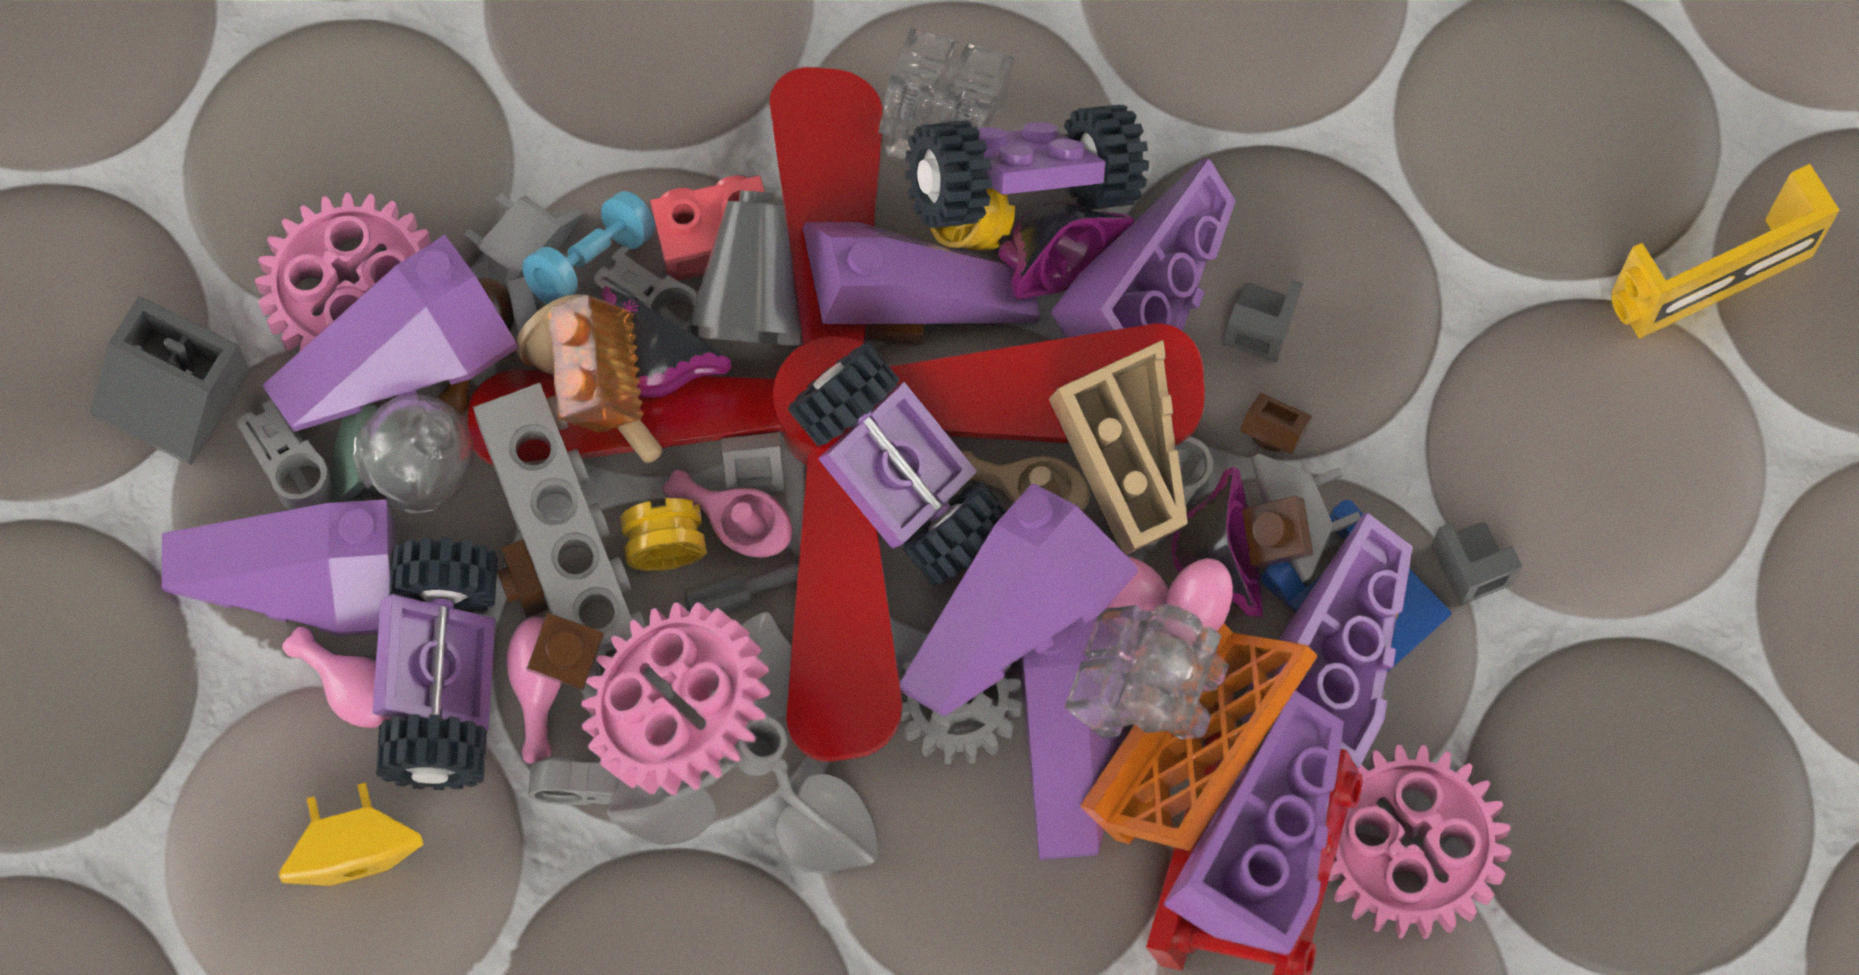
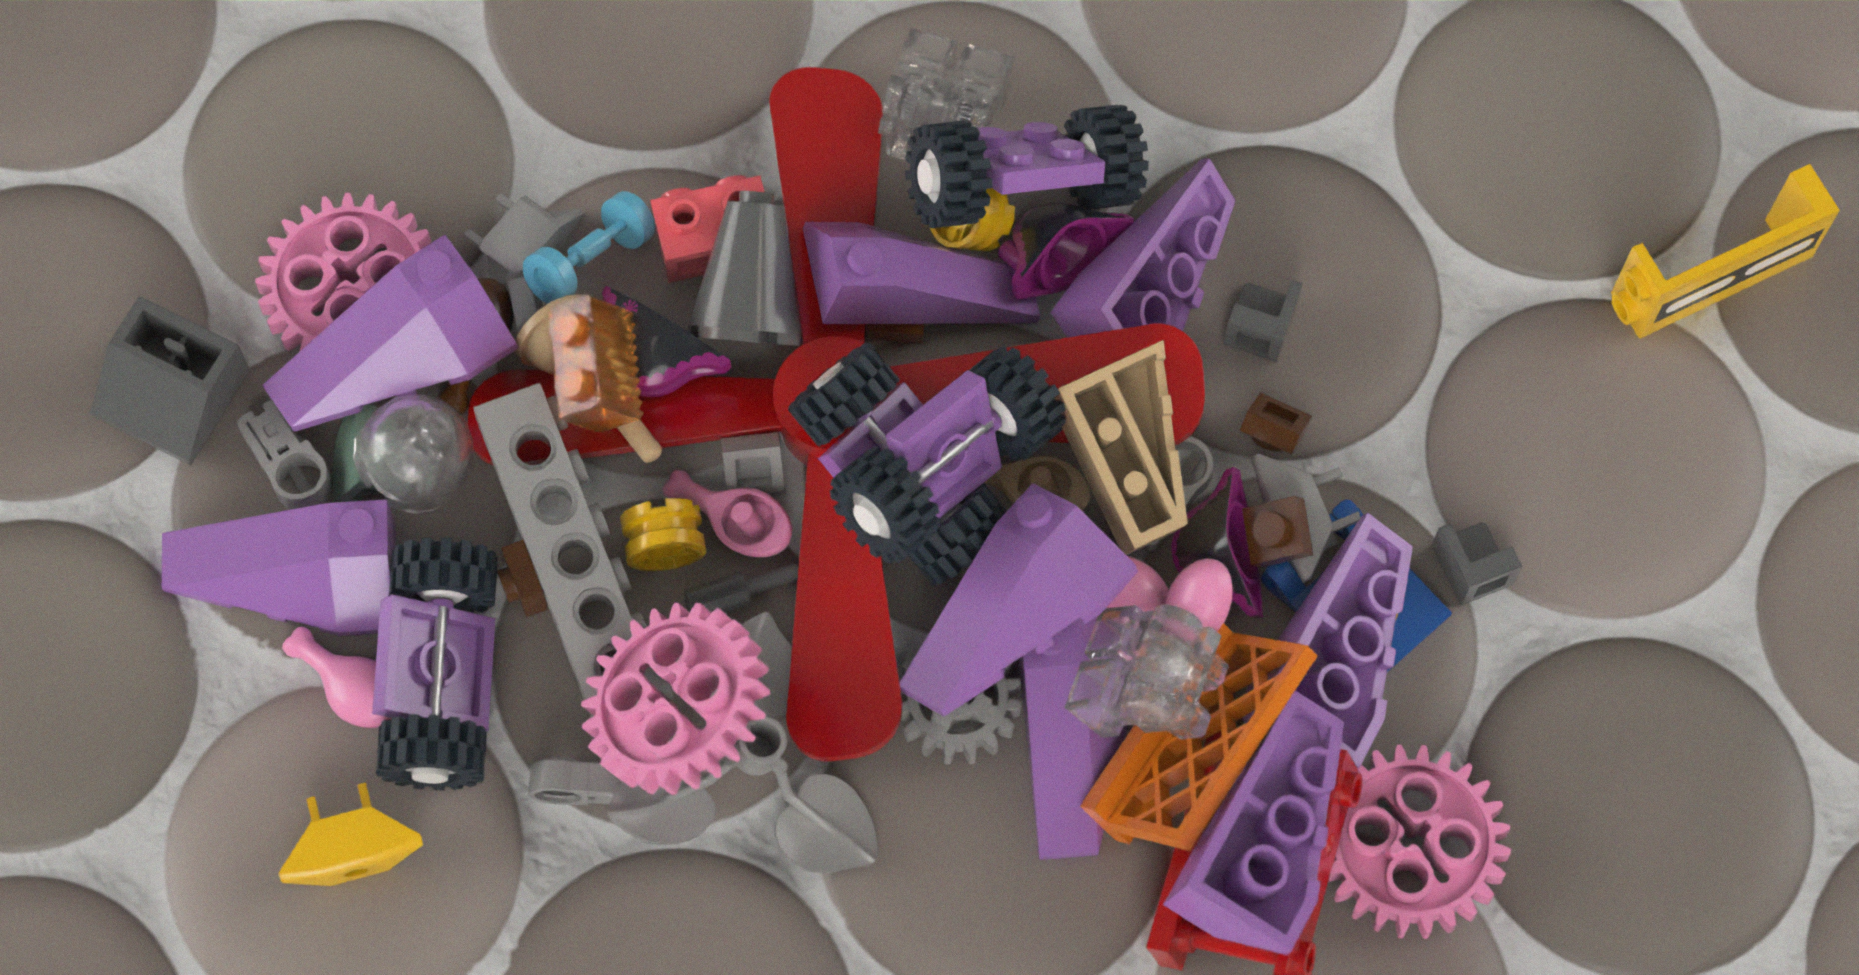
bright pink piece [507,616,561,764] -> none
reddish brown plate [526,612,604,691] -> none
light grey piece [594,247,698,331] -> none
none -> plate [830,347,1066,563]

